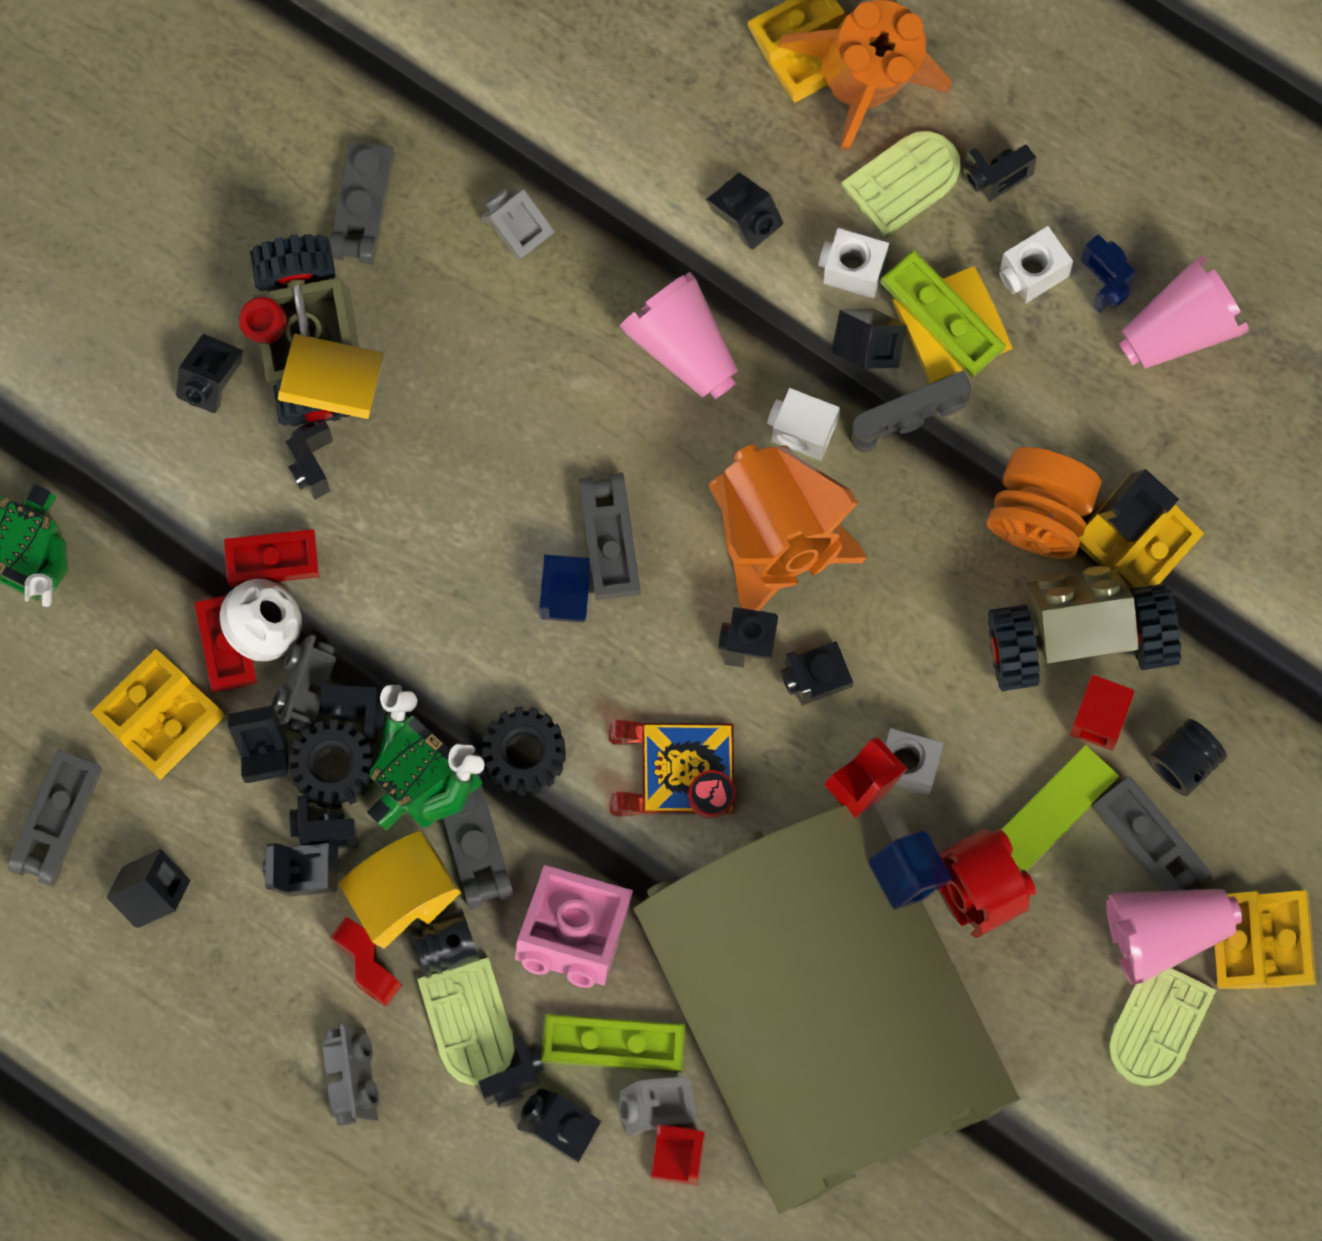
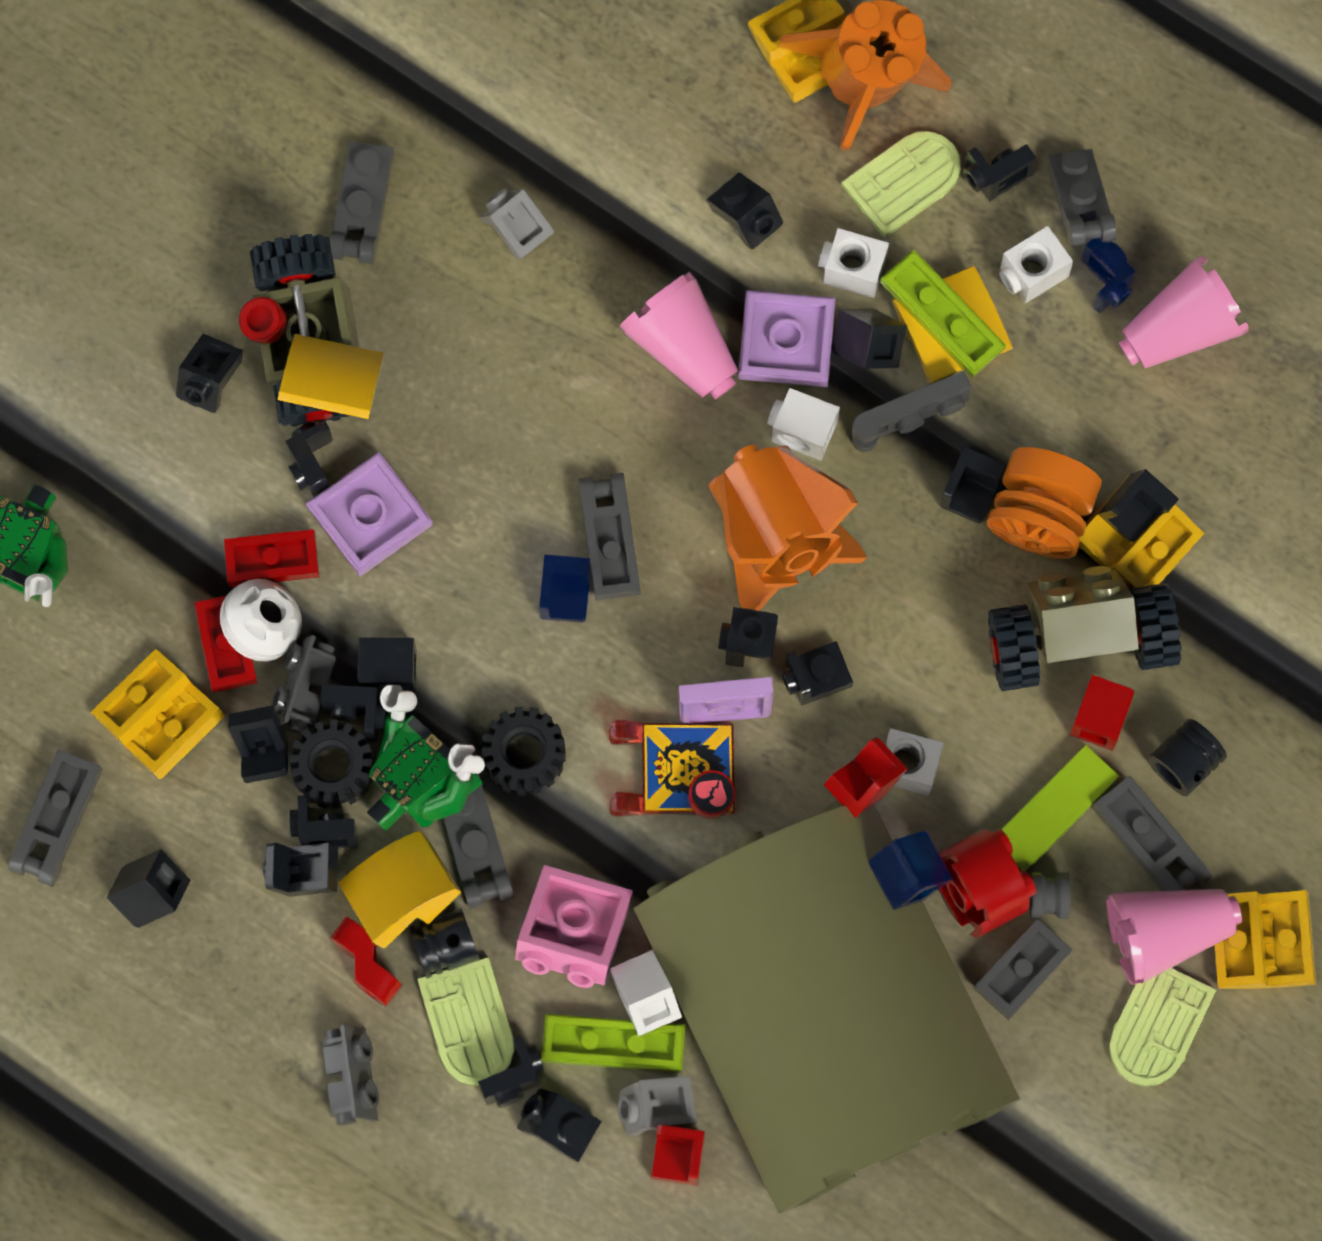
none -> lavender plate [306,452,433,577]
none -> black panel [357,637,417,694]
none -> white brick [610,950,682,1036]
none -> lavender plate [679,677,773,725]
none -> lavender plate [738,290,836,387]
none -> black panel [940,446,1006,524]
none -> dark grey plate [974,918,1072,1021]
none -> dark grey wheel [1029,872,1070,919]
none -> dark grey plate [1048,149,1117,246]

